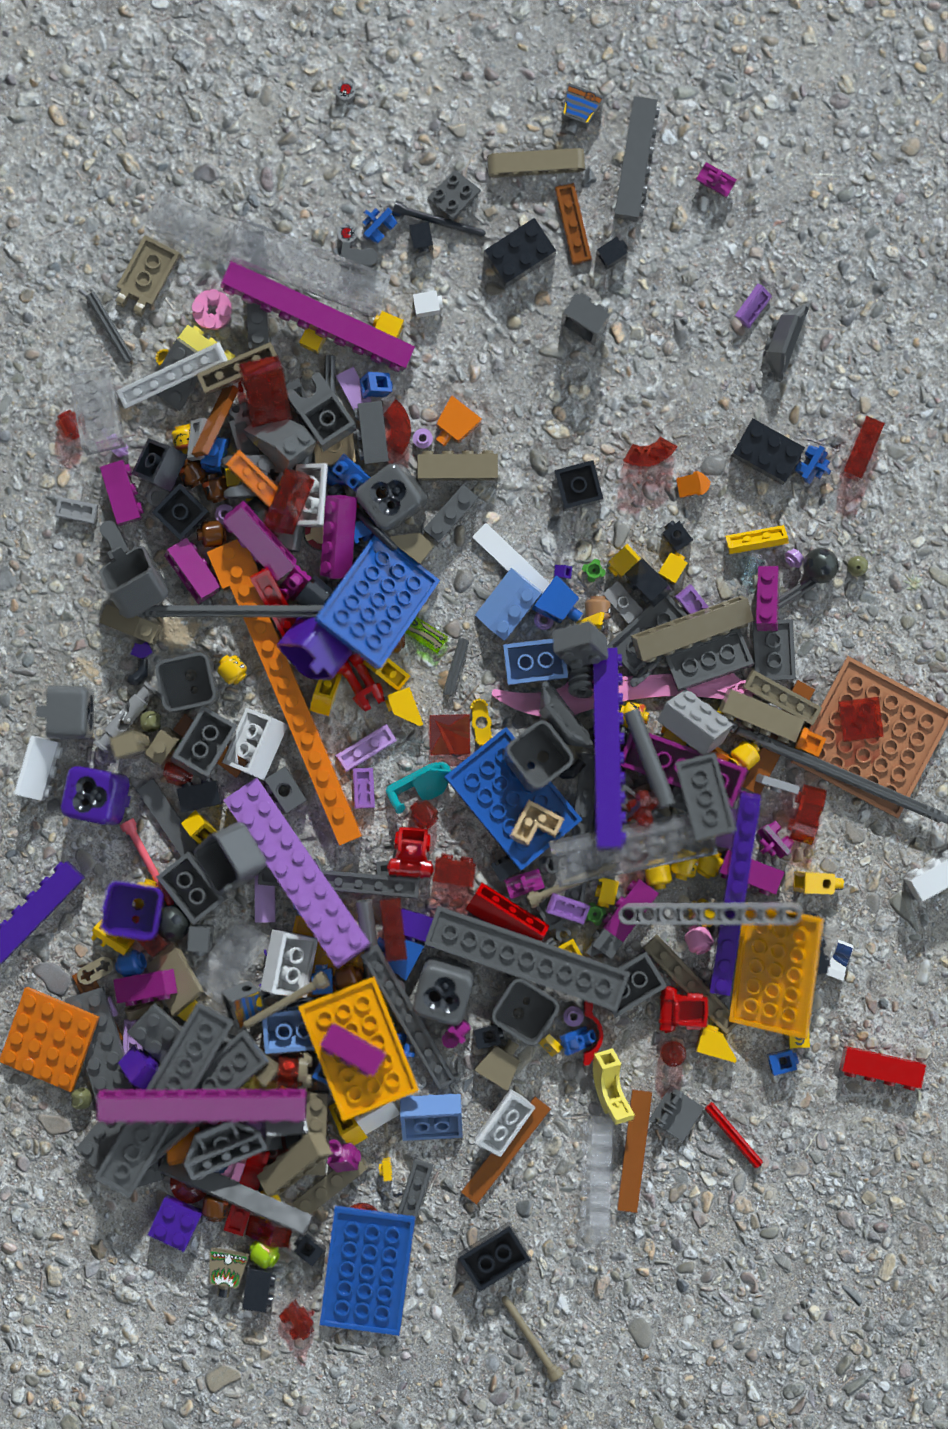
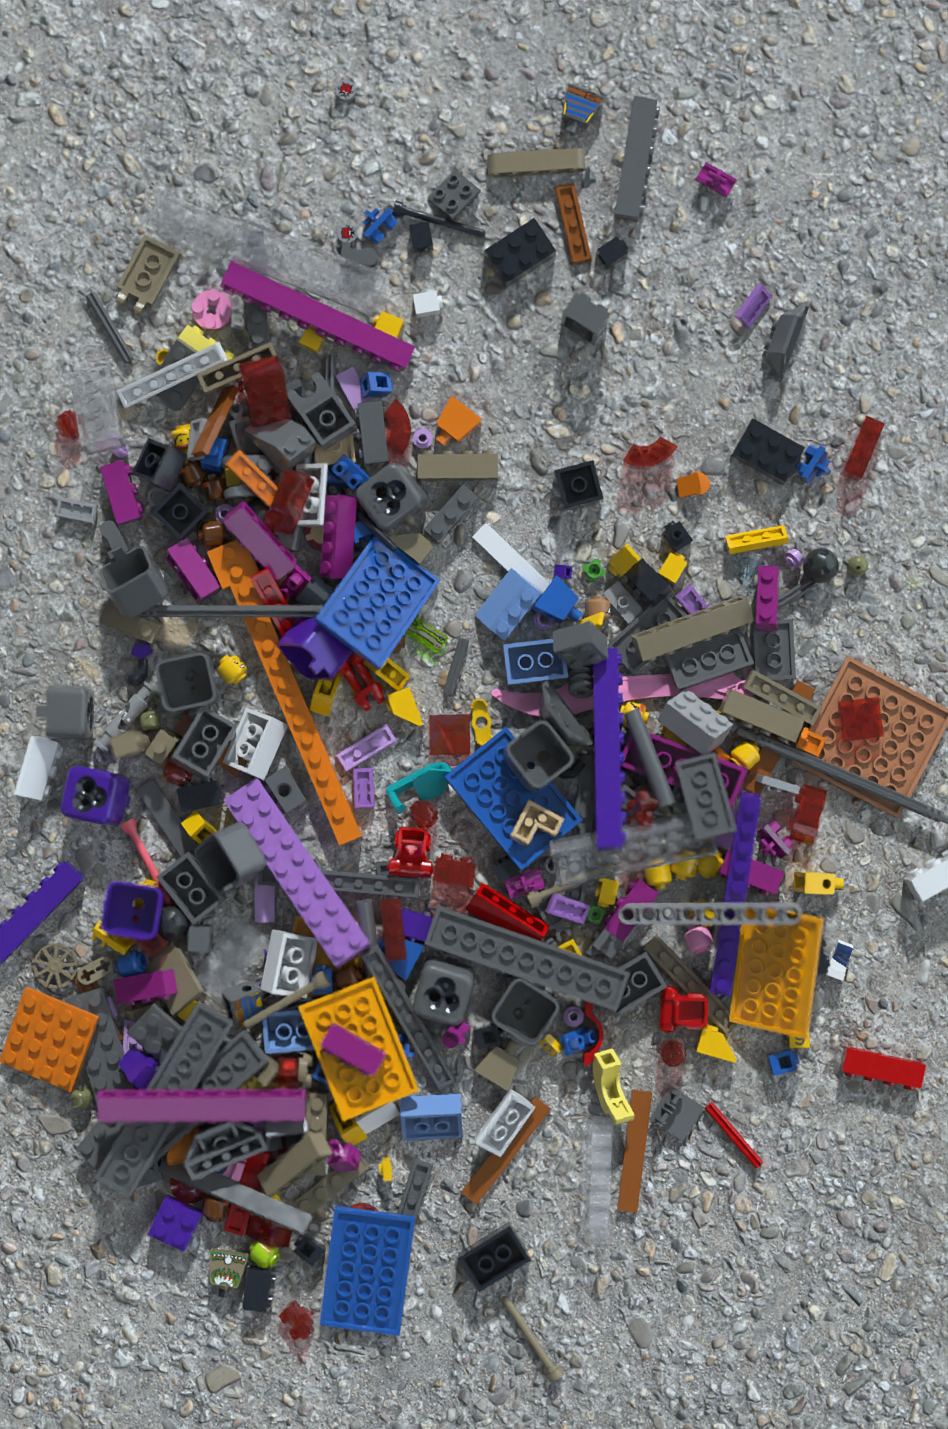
dark grey animal [630,655,664,687] -> none
none -> dark tan wheel [33,943,78,989]

